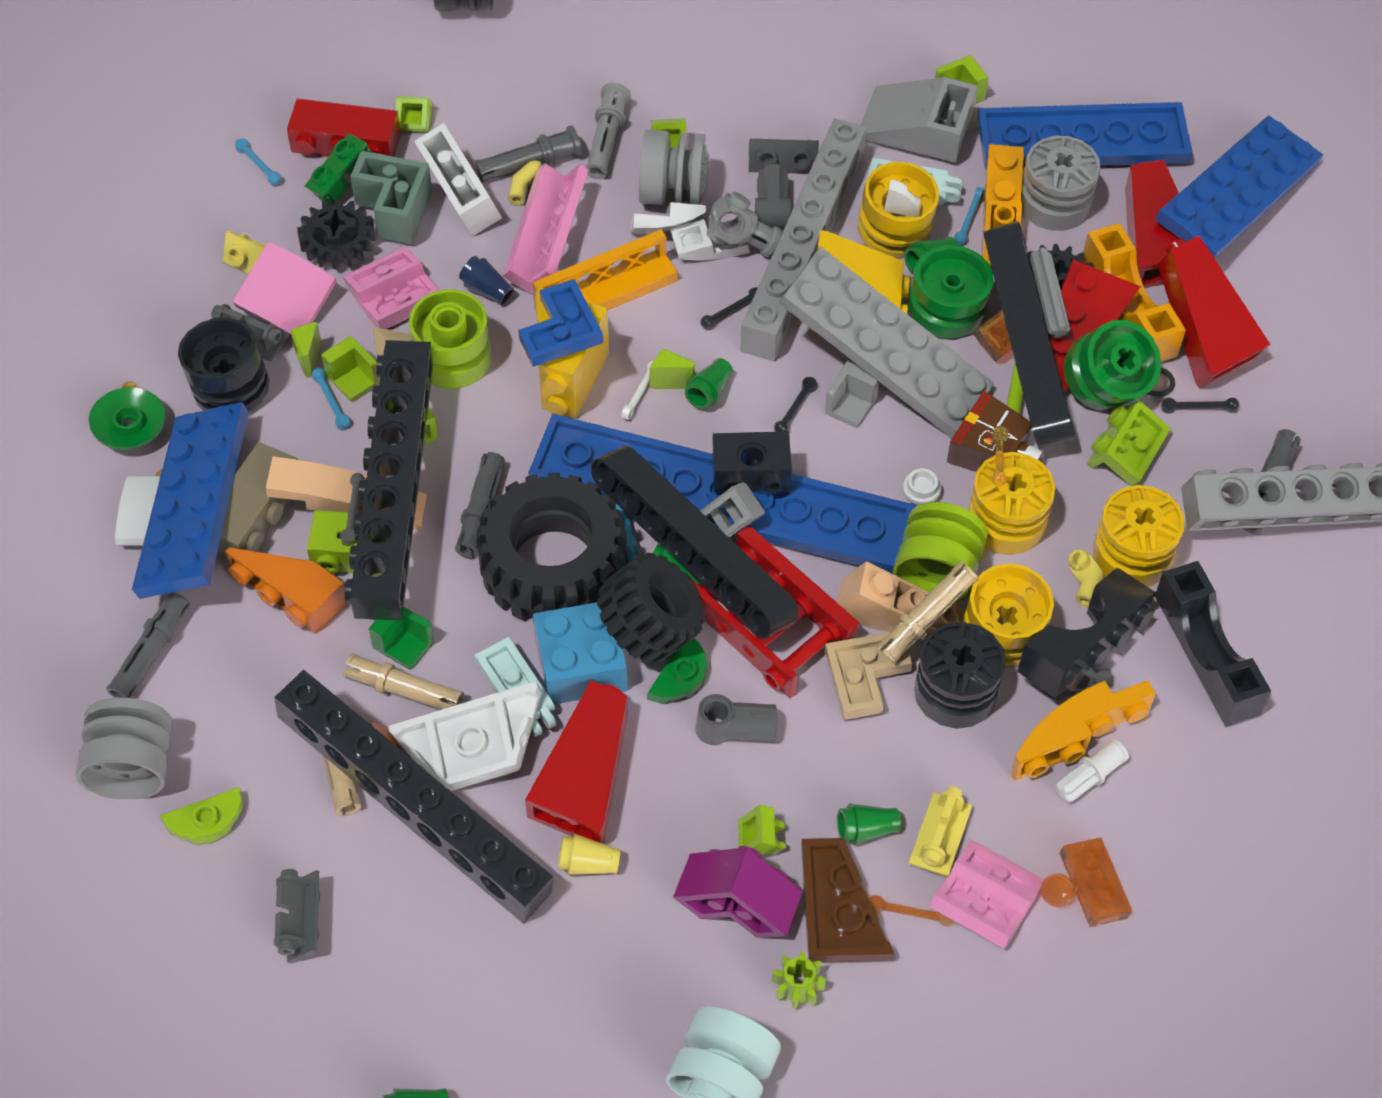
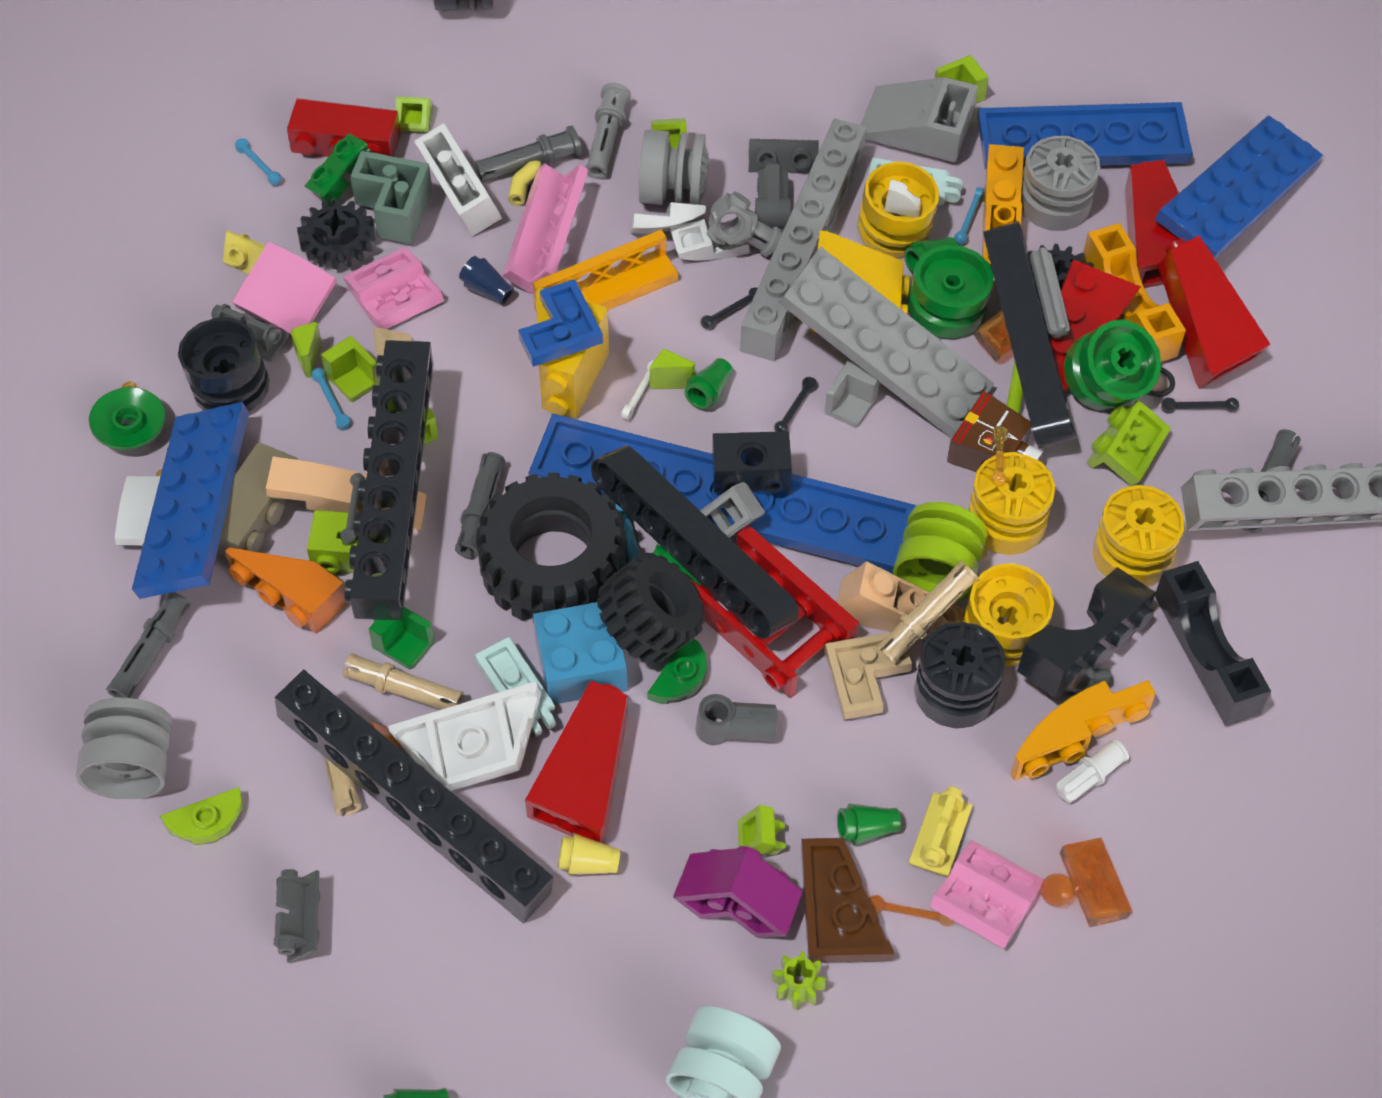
lime wheel [409,289,491,389] -> none
white plate [903,468,941,505] -> none
light yellow arm [1068,549,1103,607] -> none

